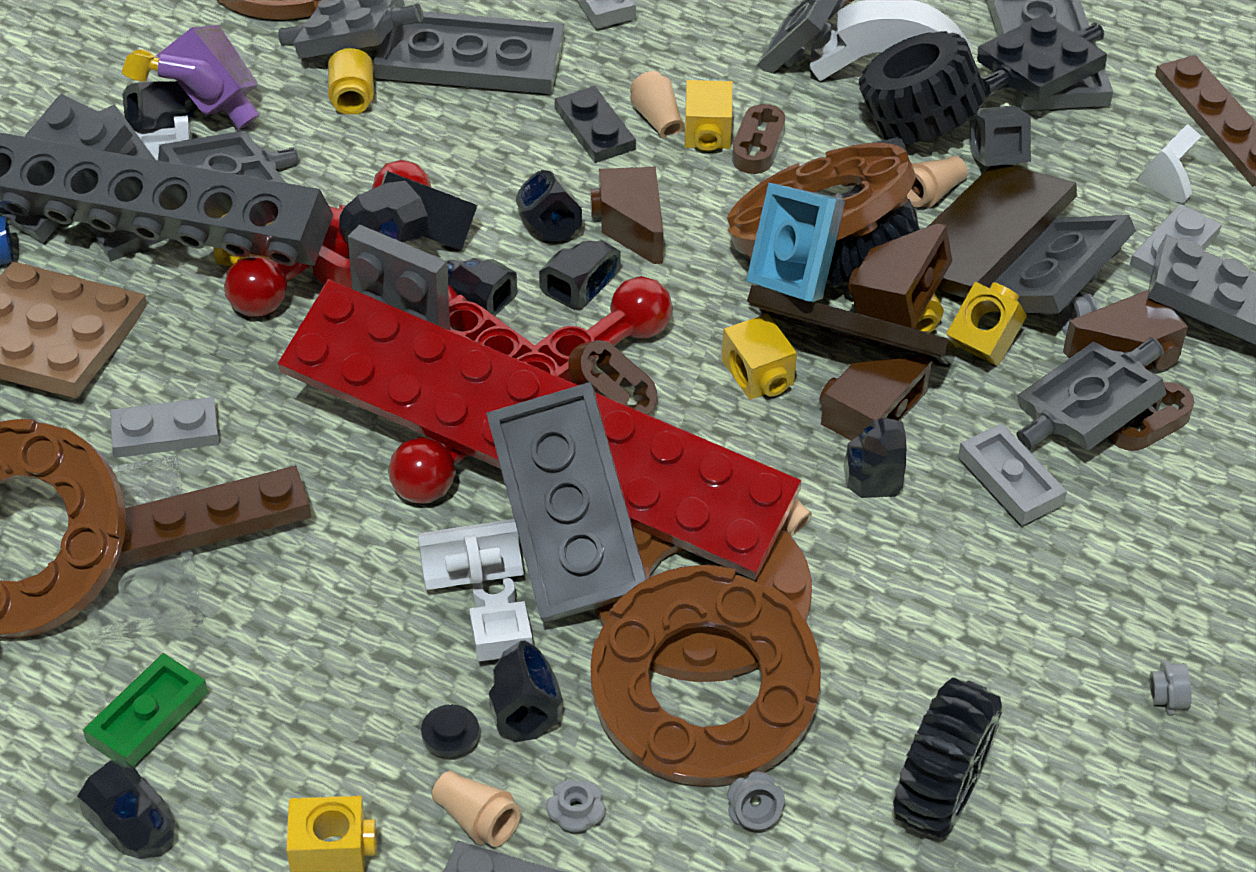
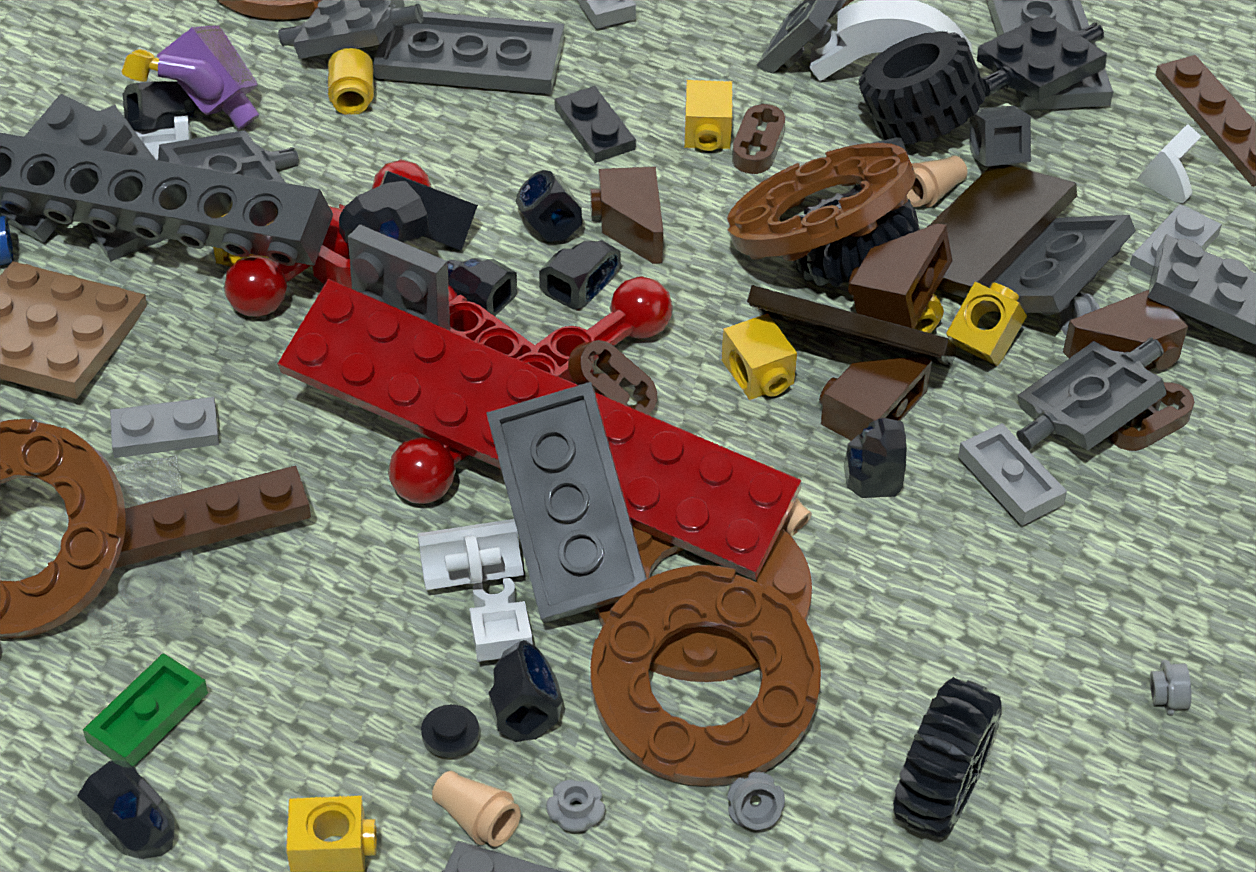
light nougat cone [630,71,685,138] -> none
medium azure slope [746,183,846,302] -> none

